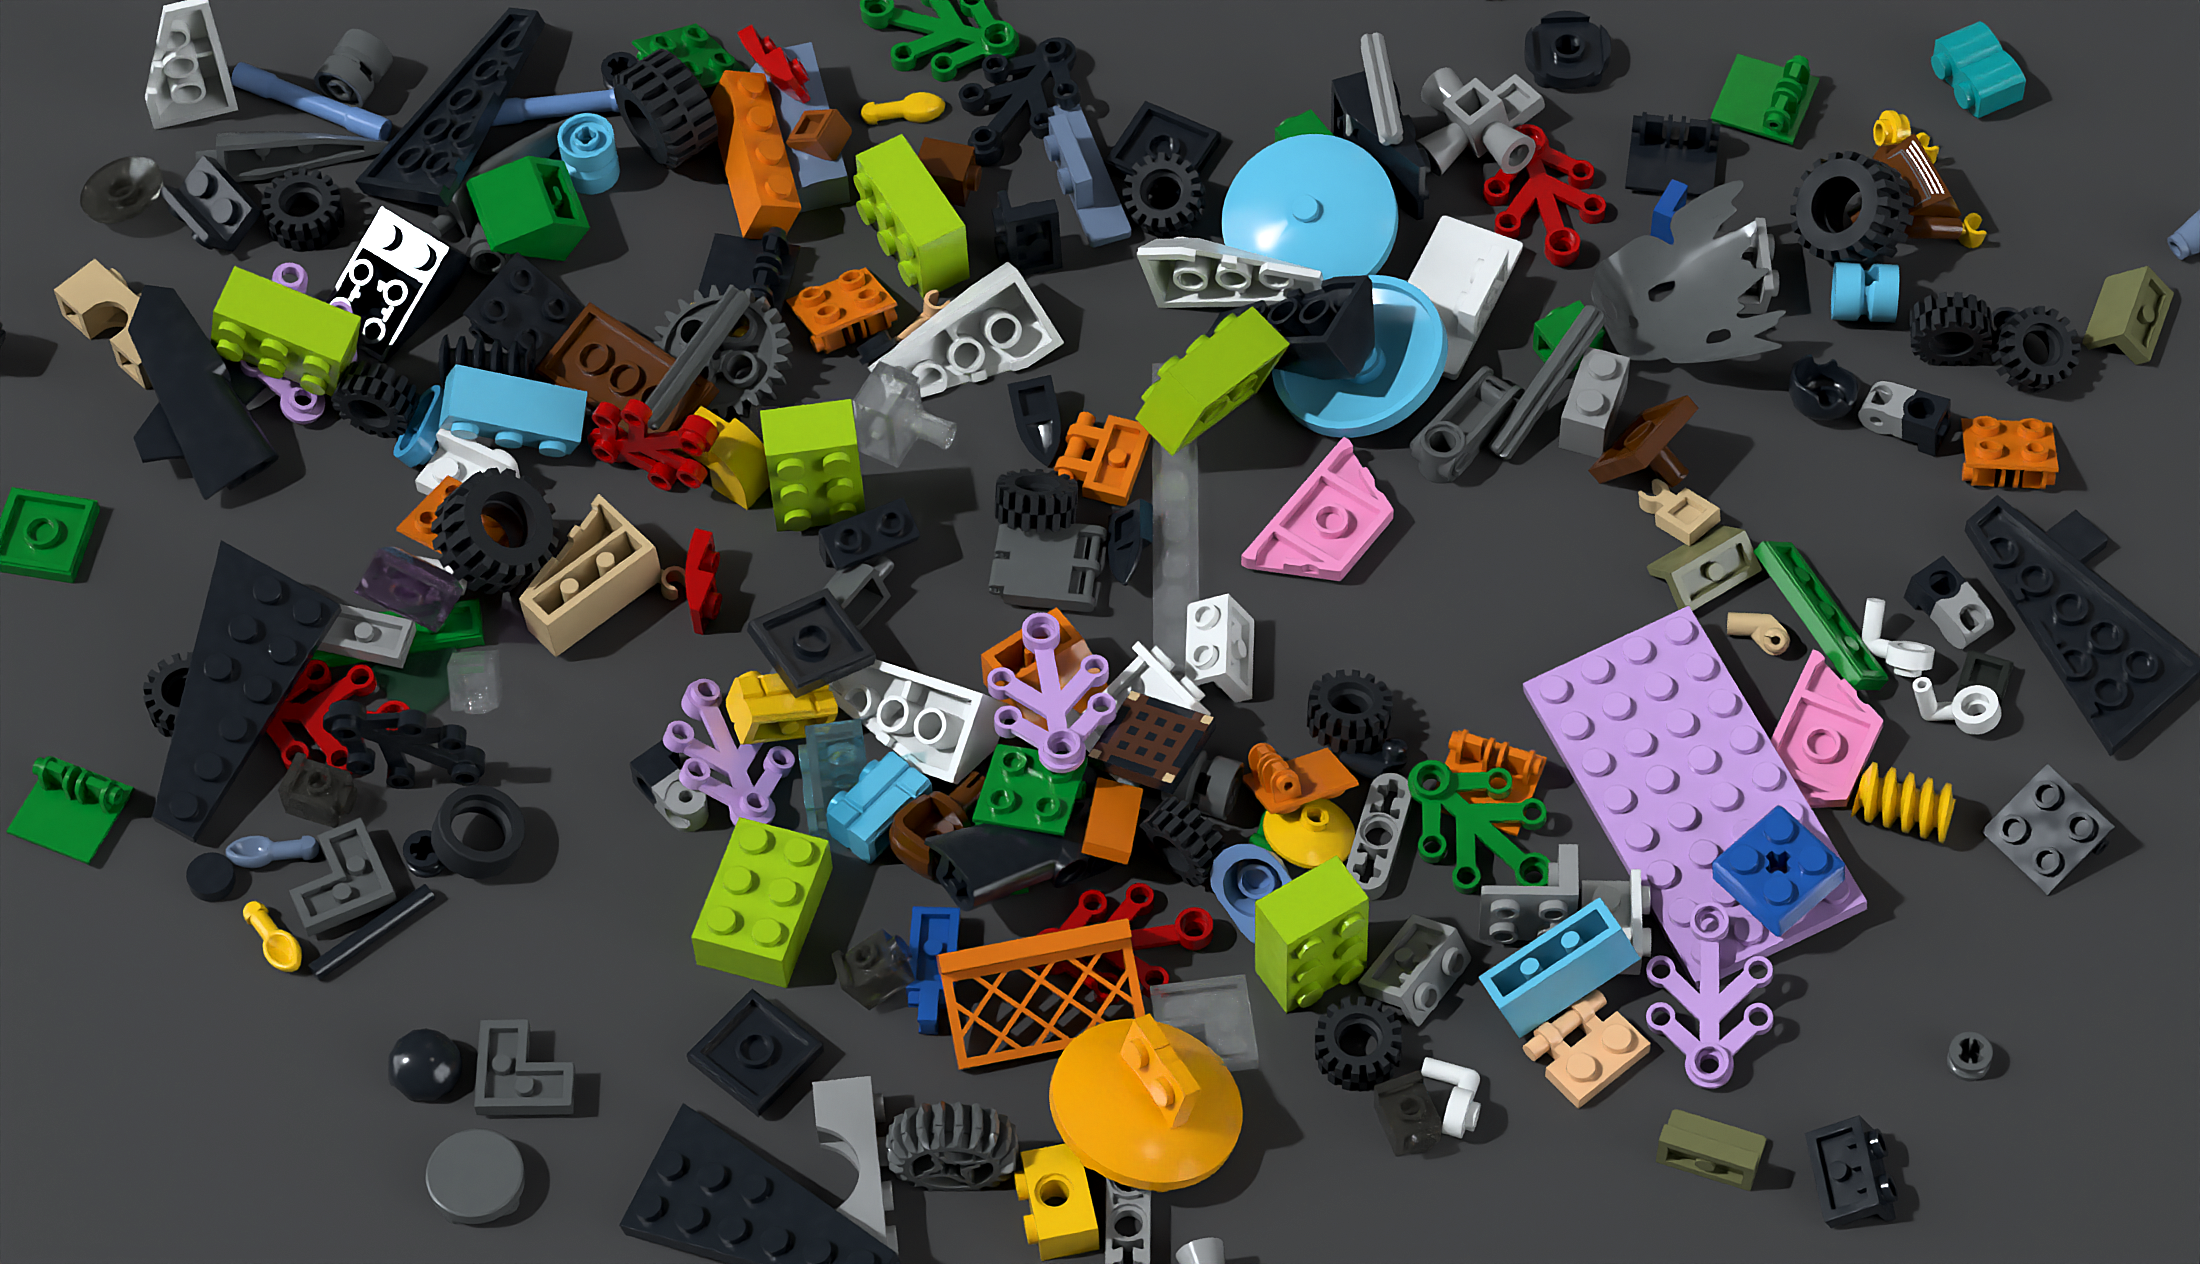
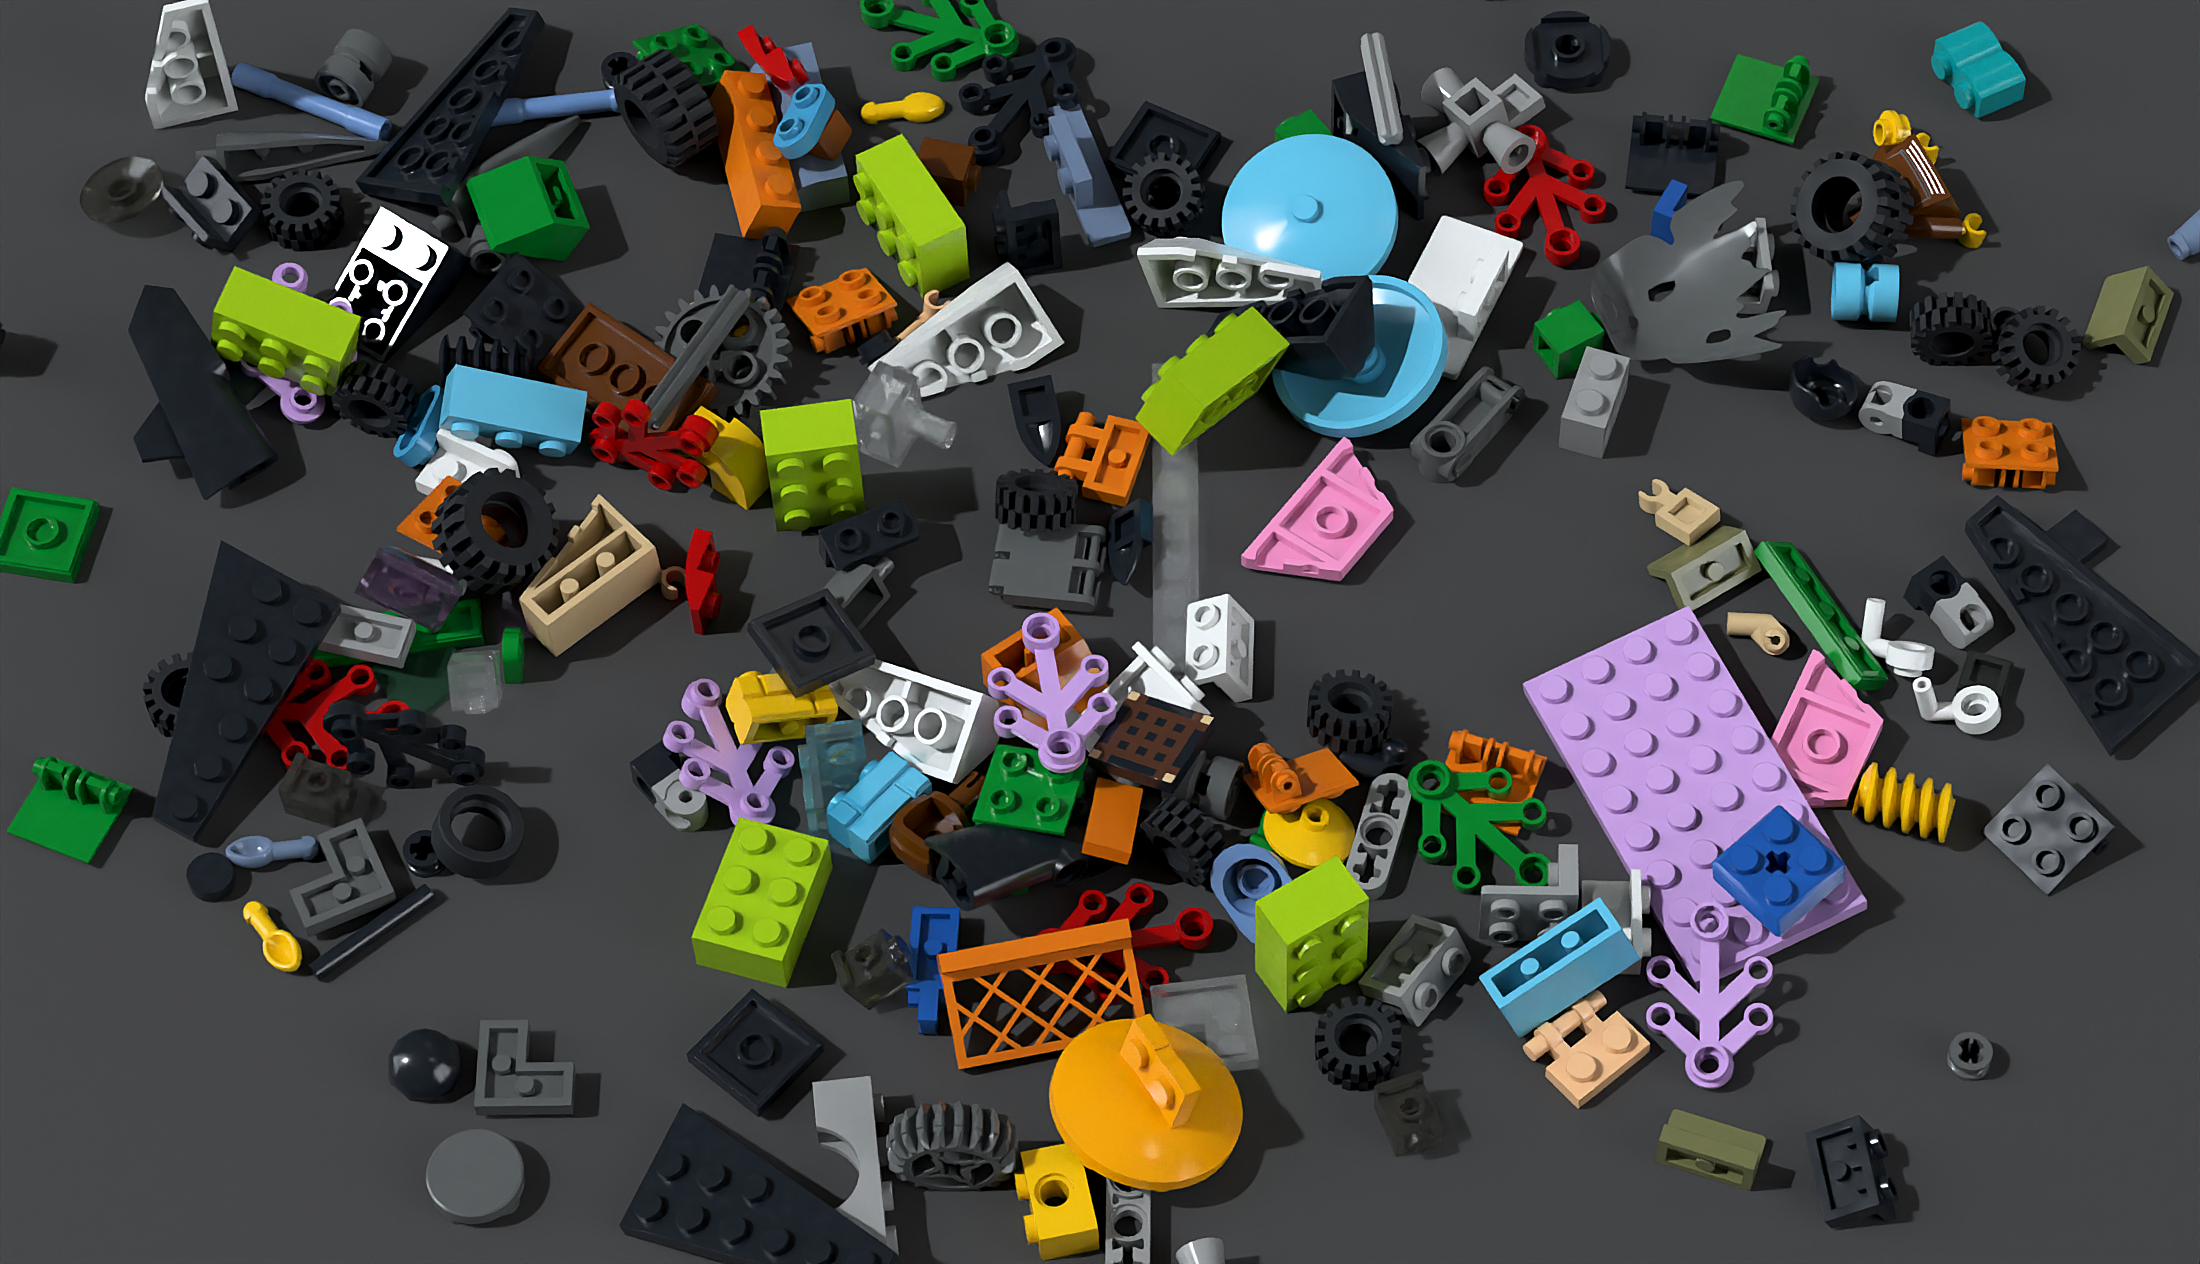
tan arch [54,259,152,390] -> none
medium azure wheel [557,113,620,195] -> none
white plate [1421,1057,1481,1138] -> none
dark grey axle [1488,305,1607,460] -> none
reddish brown tile [1588,395,1699,488] -> none
none -> green tile [502,627,524,684]
none -> dark azure plate [773,84,835,159]

